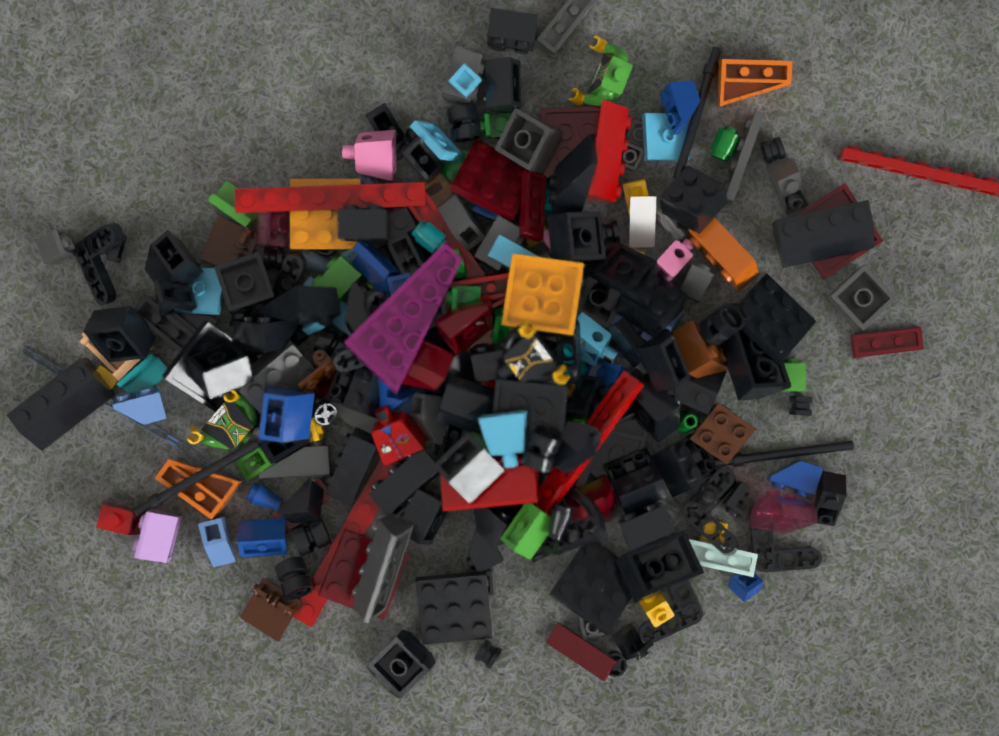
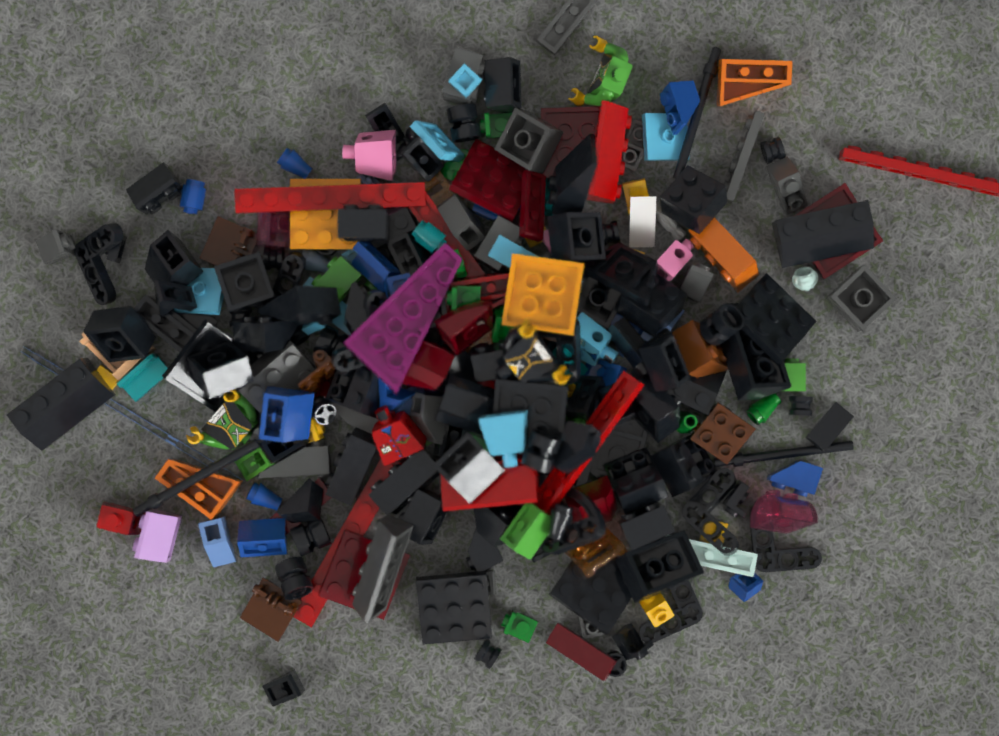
medium blue slope [113,386,167,425] -> none
bright green panel [207,181,260,229] -> none
black slope [367,629,436,699] -> none
black brick [487,8,538,55] -> none
green brick [710,126,741,162] -> none
black slope [811,471,846,526] -> none
dark red tile [850,326,924,358] -> none
none -> black slope [126,162,183,215]
none -> blue brick [179,179,206,215]
none -> black slope [262,669,305,707]
none -> blue cone [277,148,313,179]
none -> green bracket [501,610,538,643]
none -> clear orange plate [565,525,627,578]
none -> green cone [746,393,781,425]
none -> light aqua piece [792,267,818,291]
none -> black tile [806,402,854,452]

